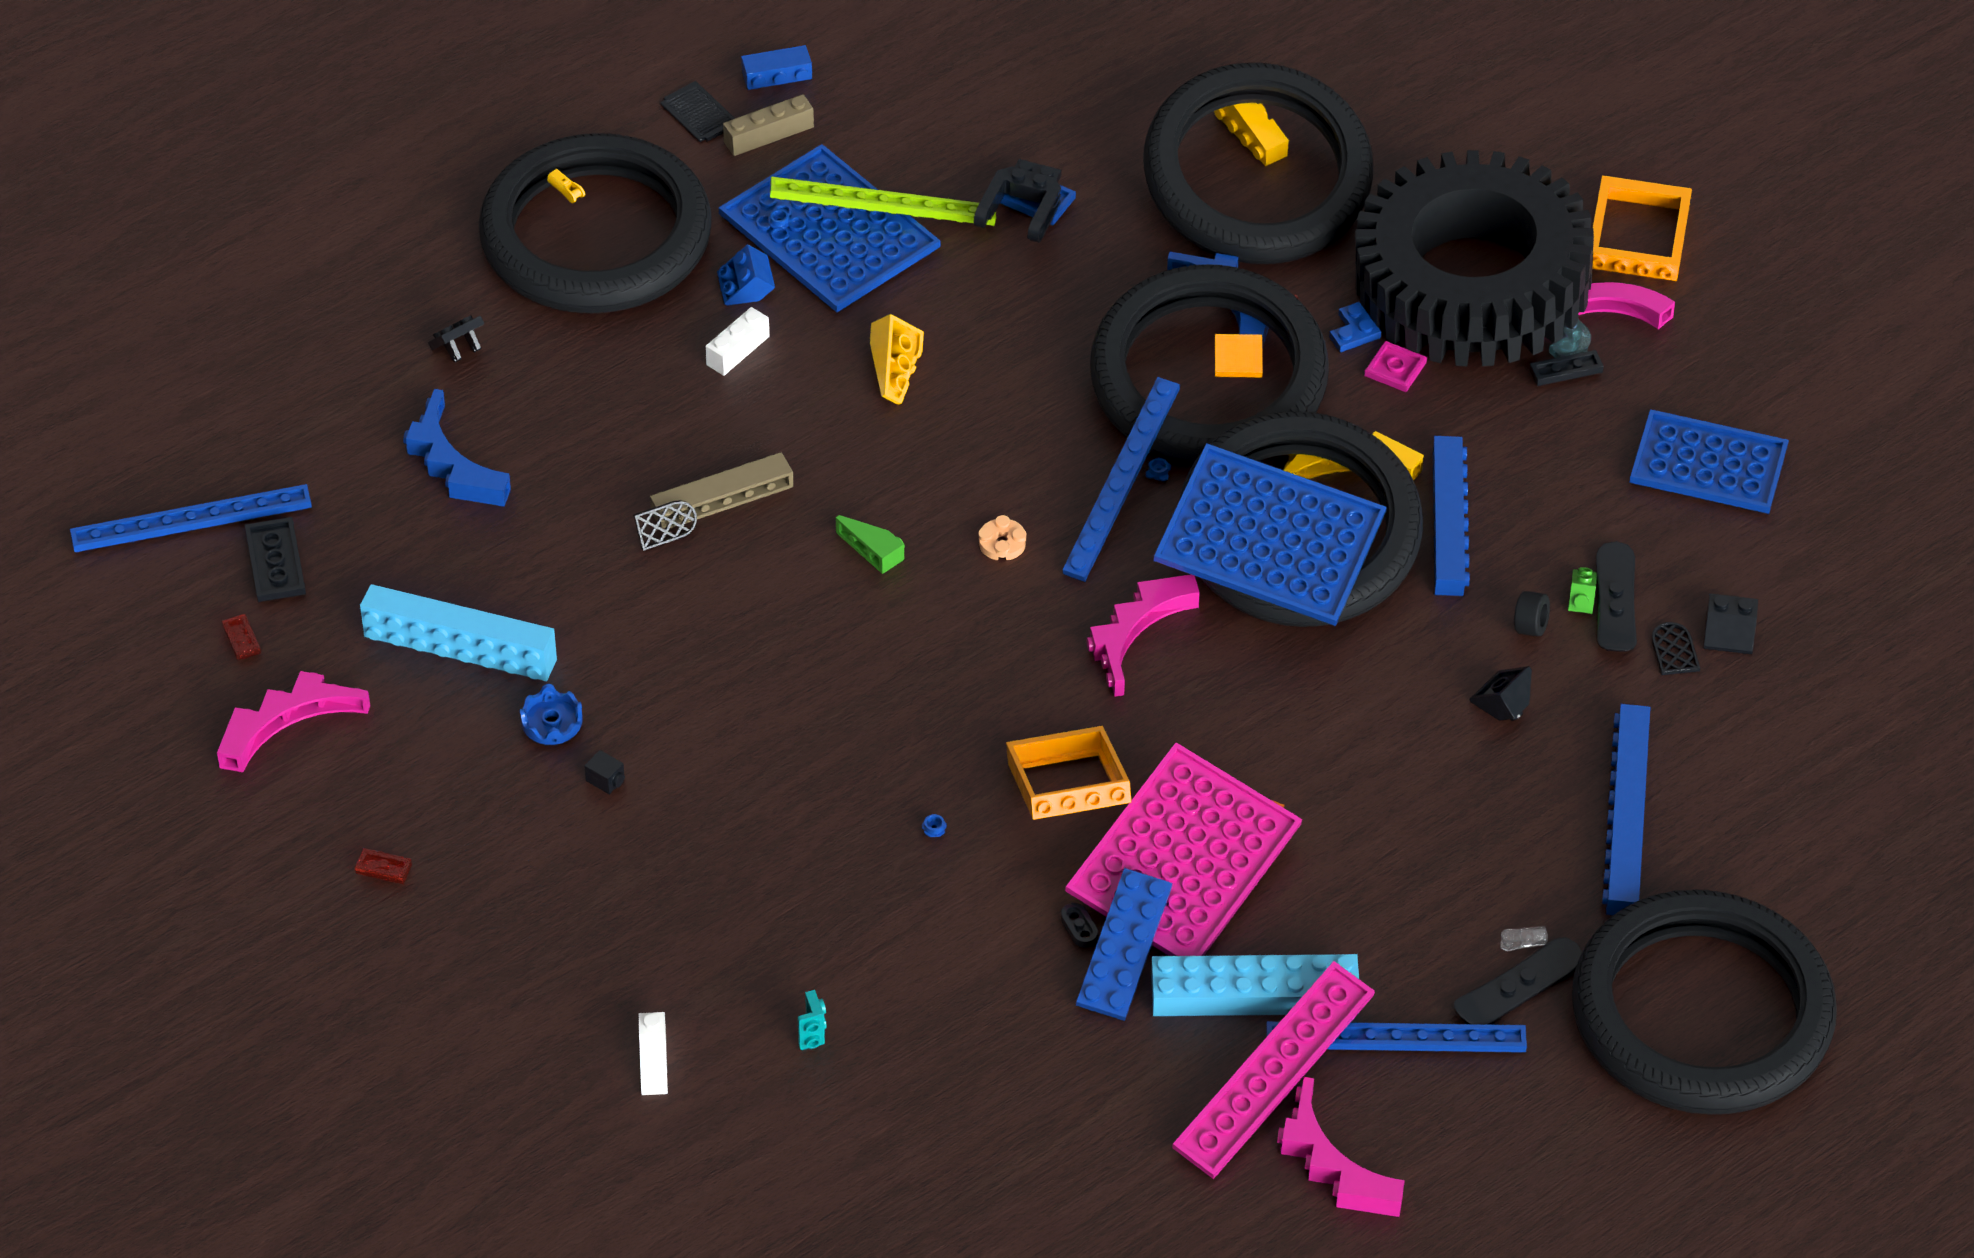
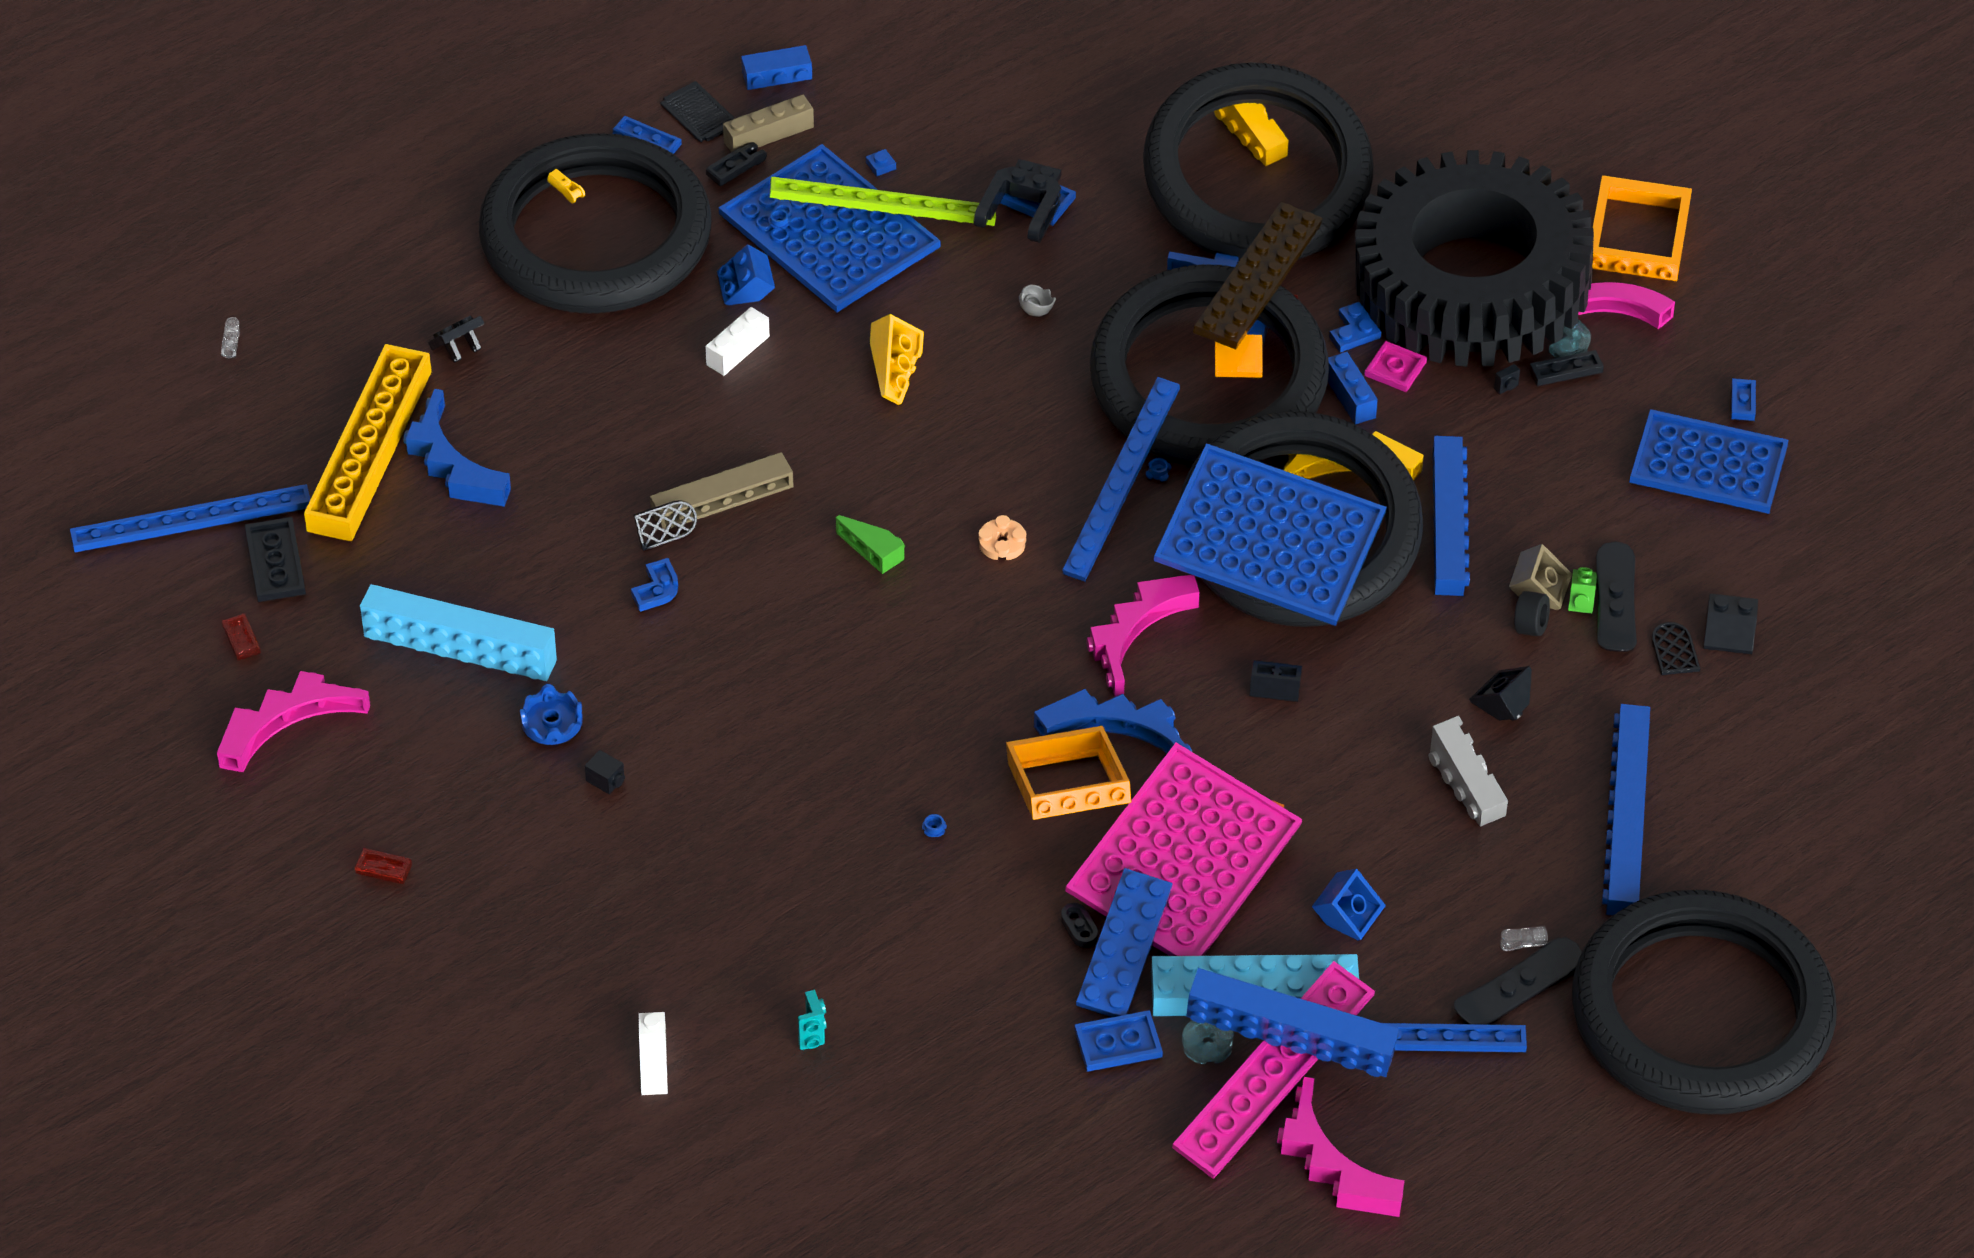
none -> clear bar [221,317,240,358]
none -> yellow brick [304,344,432,542]
none -> blue tile [613,116,682,154]
none -> blue plate [631,558,678,612]
none -> black hinge [706,142,767,187]
none -> blue plate [866,149,896,177]
none -> light grey hair [1019,284,1056,317]
none -> blue arch [1034,689,1192,753]
none -> blue plate [1074,1010,1163,1072]
none -> clear light blue plate [1182,1020,1234,1064]
none -> blue brick [1186,968,1399,1077]
none -> dark brown plate [1193,202,1323,350]
none -> black hinge [1249,660,1302,702]
none -> blue slope [1312,869,1386,940]
none -> blue brick [1327,352,1378,425]
none -> light grey wedge [1429,716,1508,827]
none -> black plate [1494,364,1520,394]
none -> dark tan slope [1509,544,1572,610]
none -> blue plate [1731,378,1756,421]

